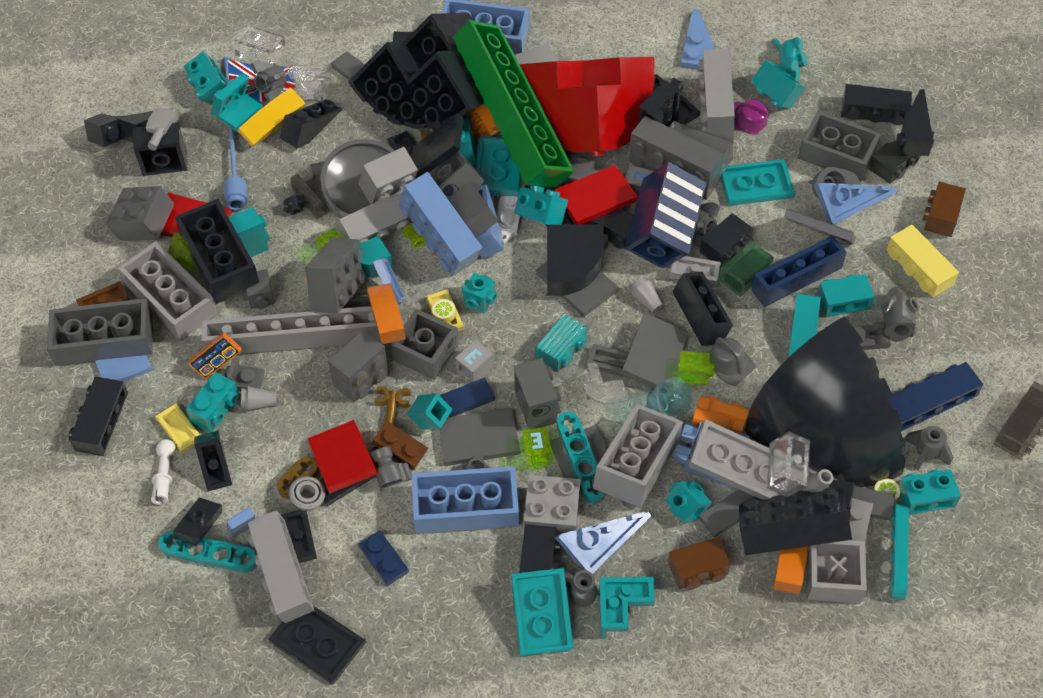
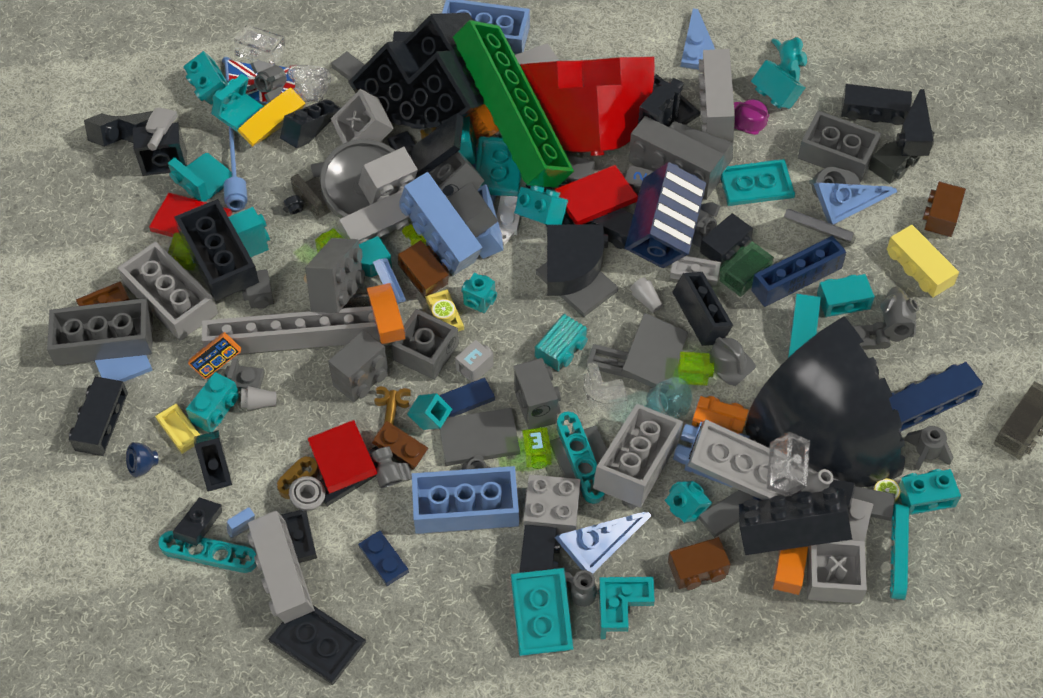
dark grey brick [106,186,174,241] -> none
white pin [151,439,176,505] -> none
none -> dark blue brick [126,442,159,478]
none -> teal bracket [168,153,232,202]
none -> light grey brick [331,89,394,144]
none -> reddish brown brick [398,240,450,299]

